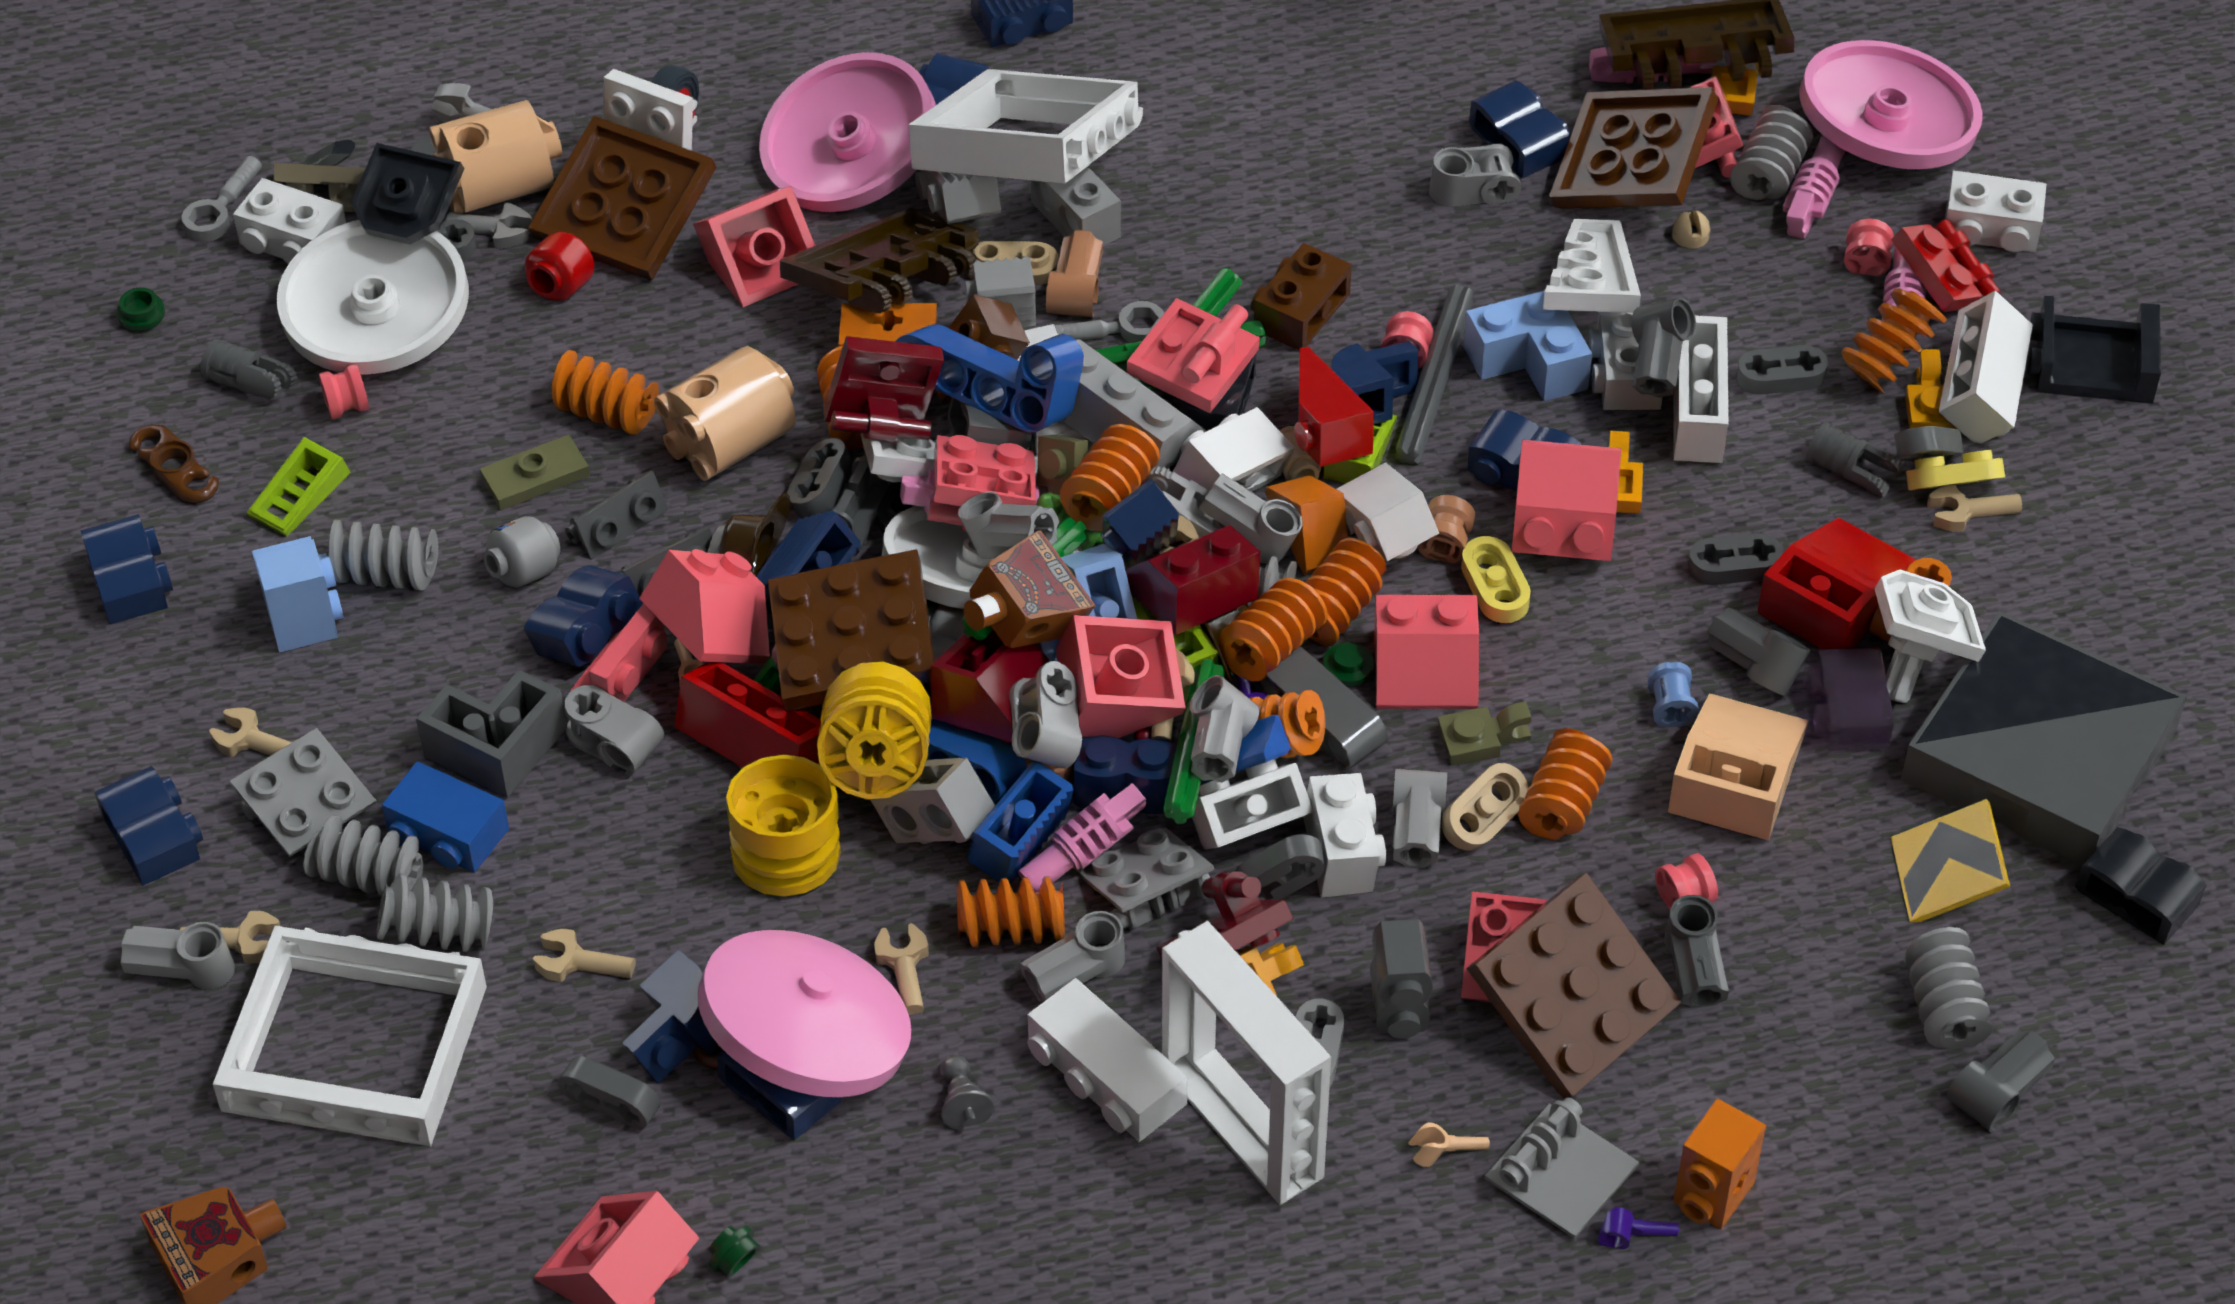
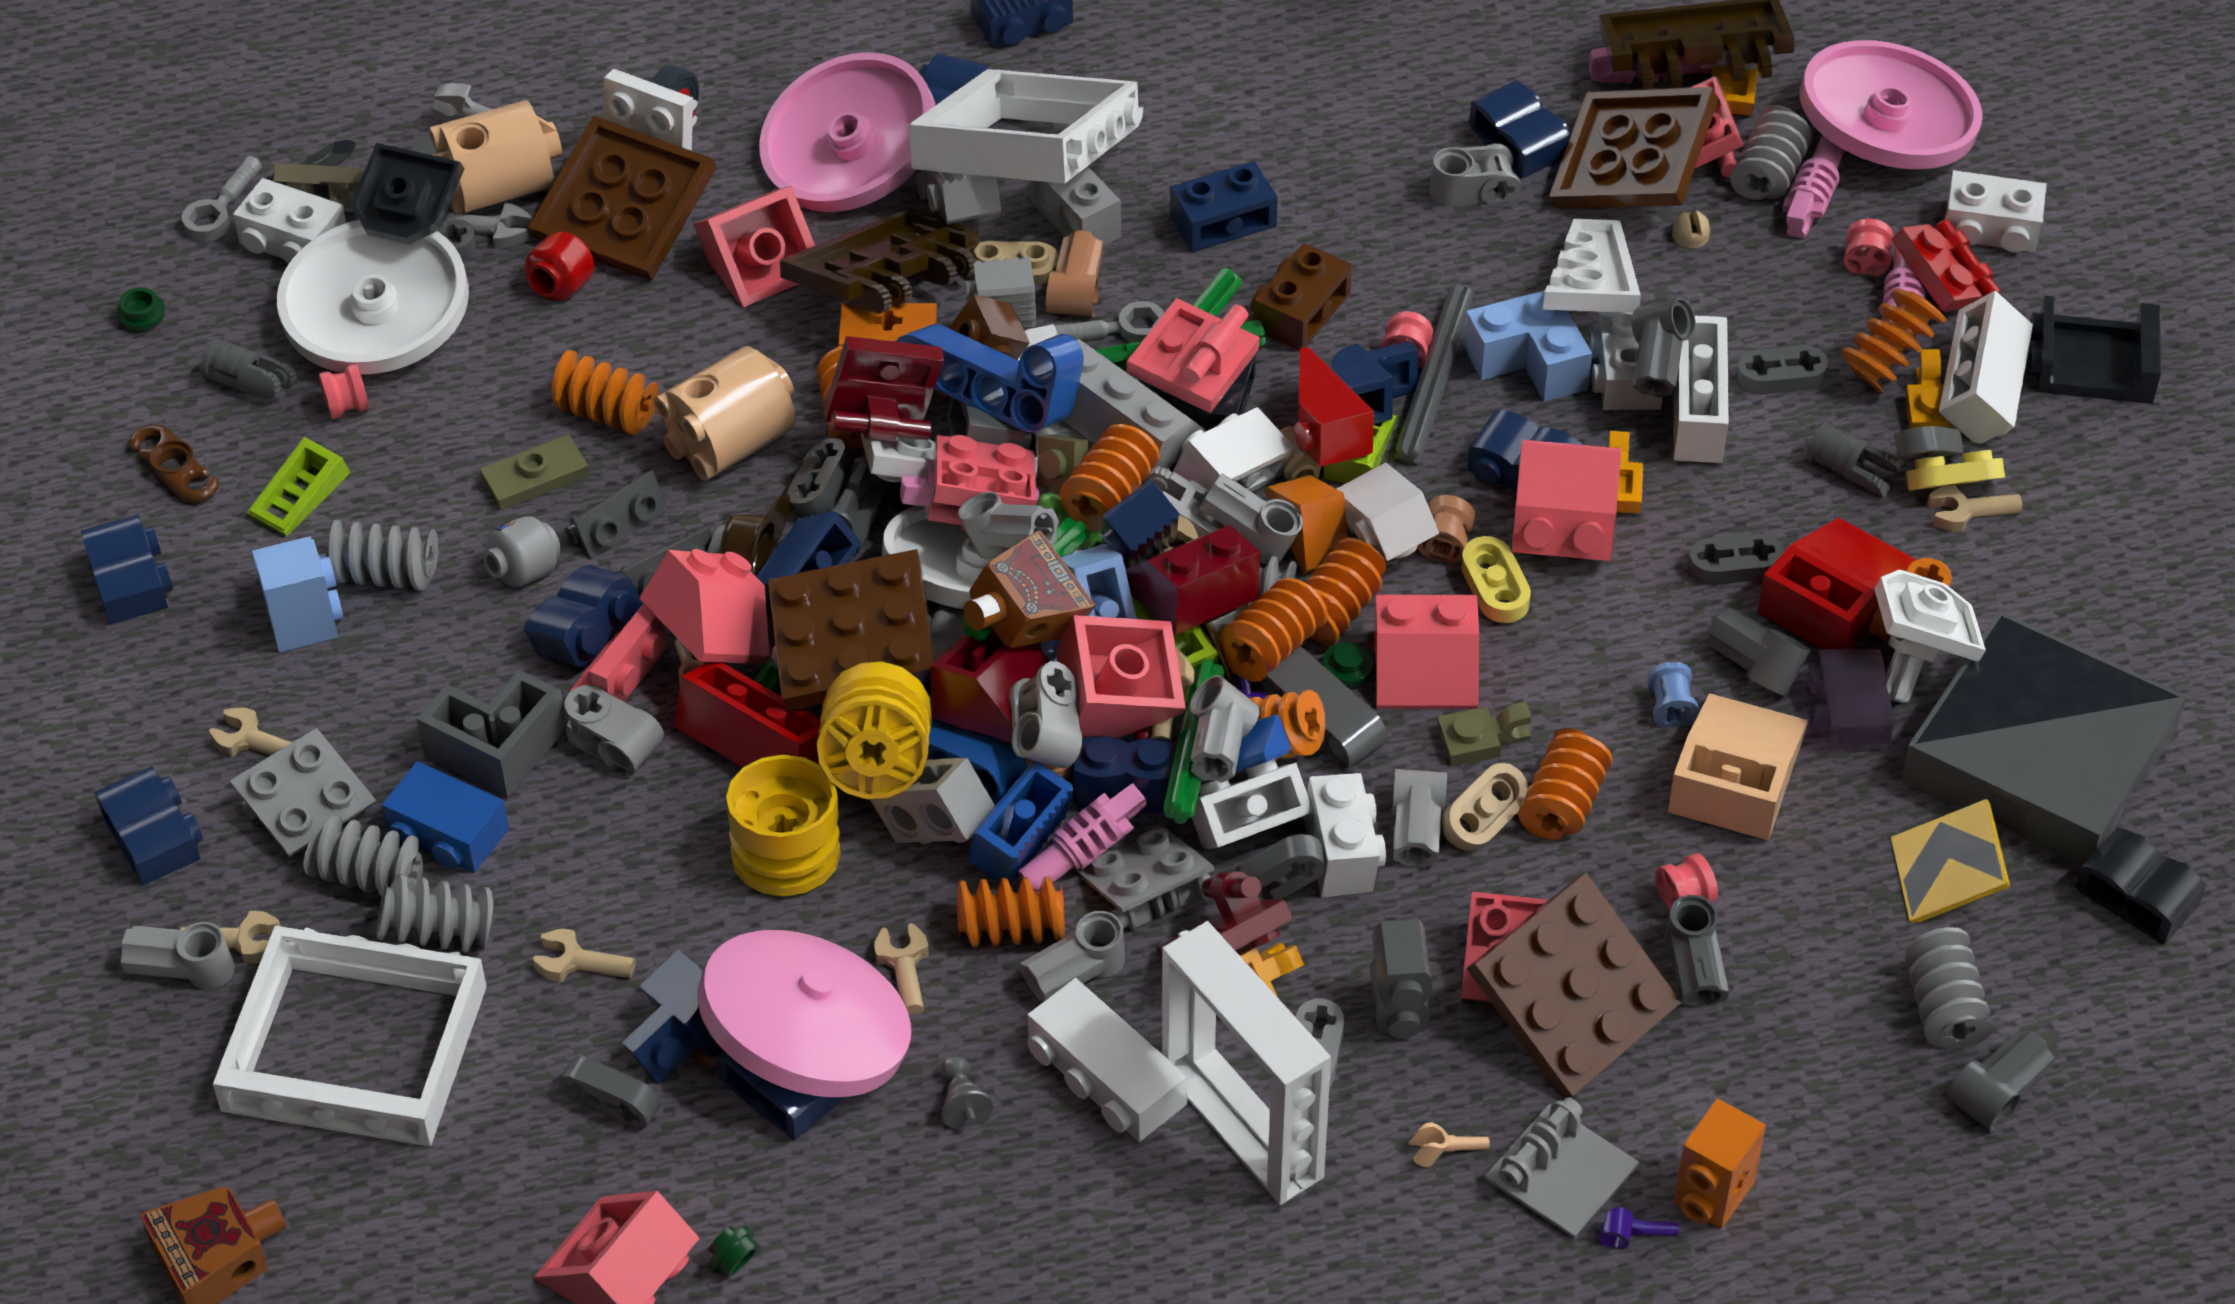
none -> dark blue brick [1170,161,1278,253]

